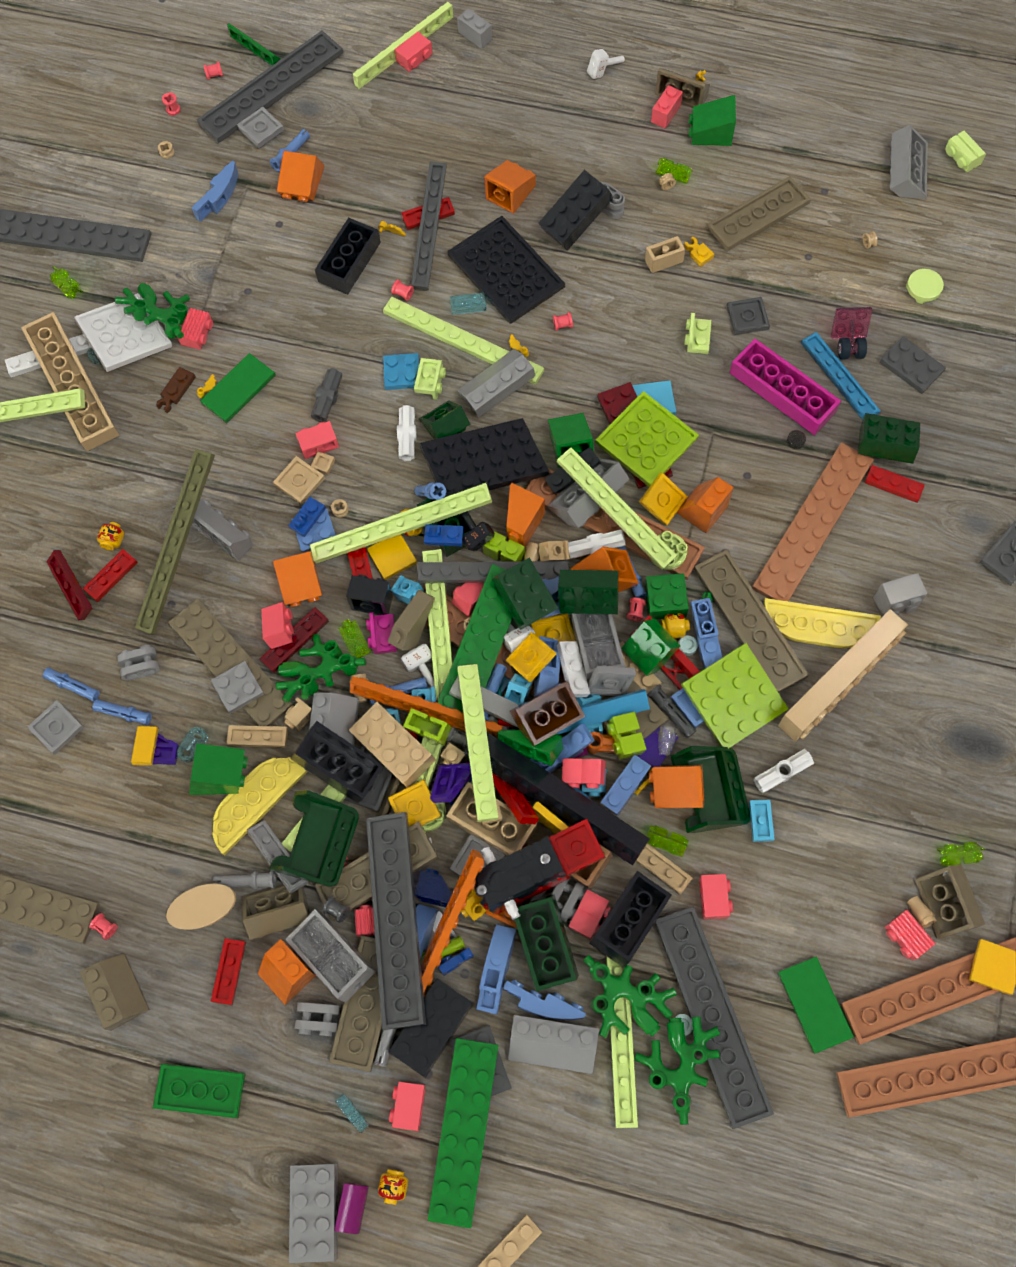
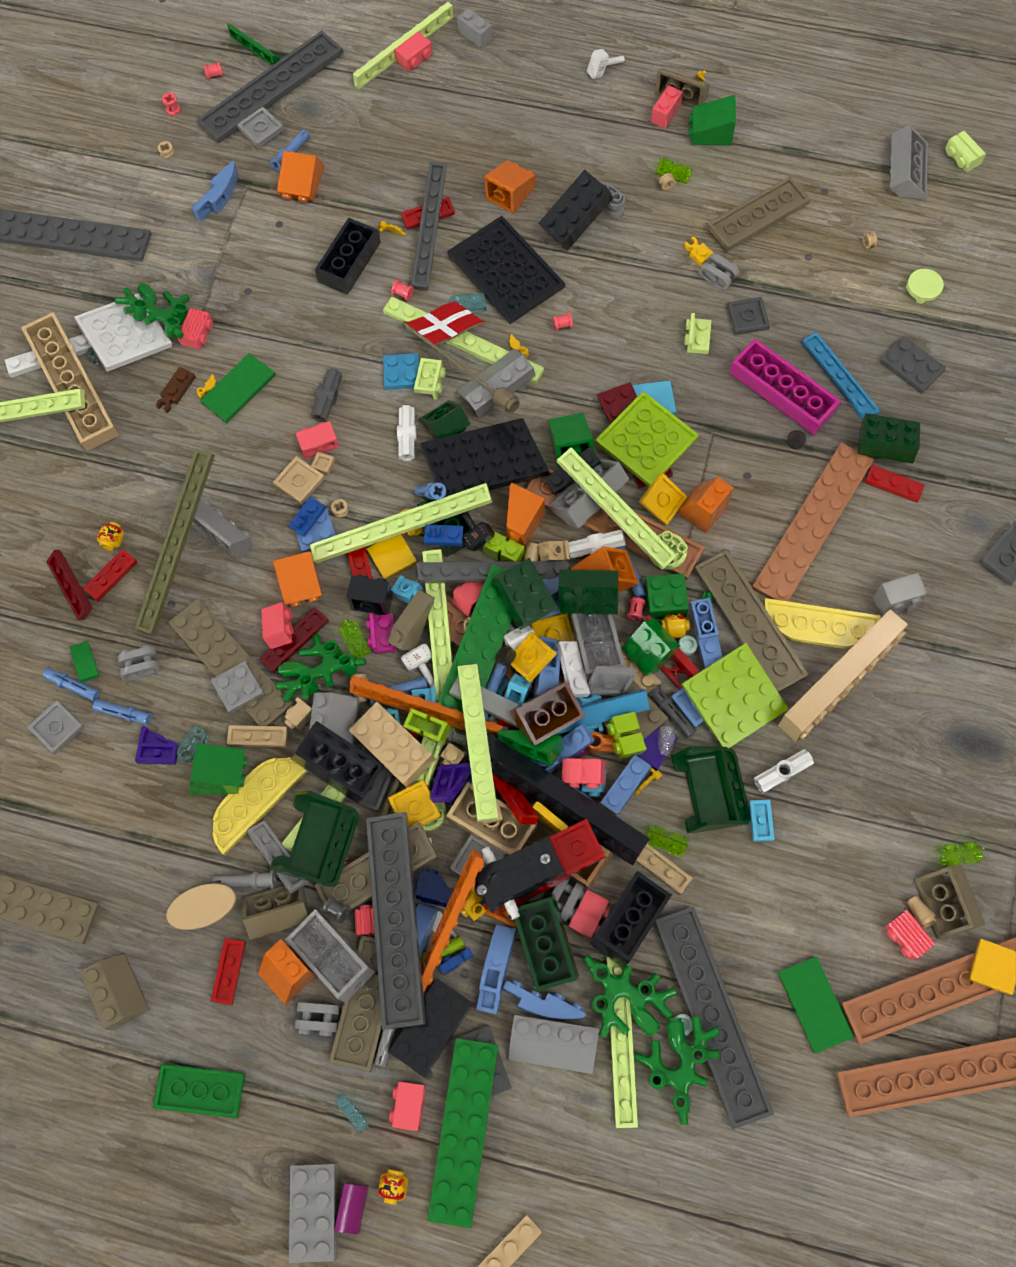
clear neon green hinge [50,266,83,299] -> none
coral bush [89,913,118,940] -> none
yellow tile [131,726,159,765] -> none
tan brick [645,236,685,273] -> none
orange slope [649,764,705,808] -> none
coral brick [699,874,733,920] -> none
clear pink plate [831,307,873,359] -> none
none -> green slope [69,641,99,683]
none -> flag [401,301,520,413]
none -> clear smoke tile [496,646,516,666]
none -> light grey brick [699,254,739,290]

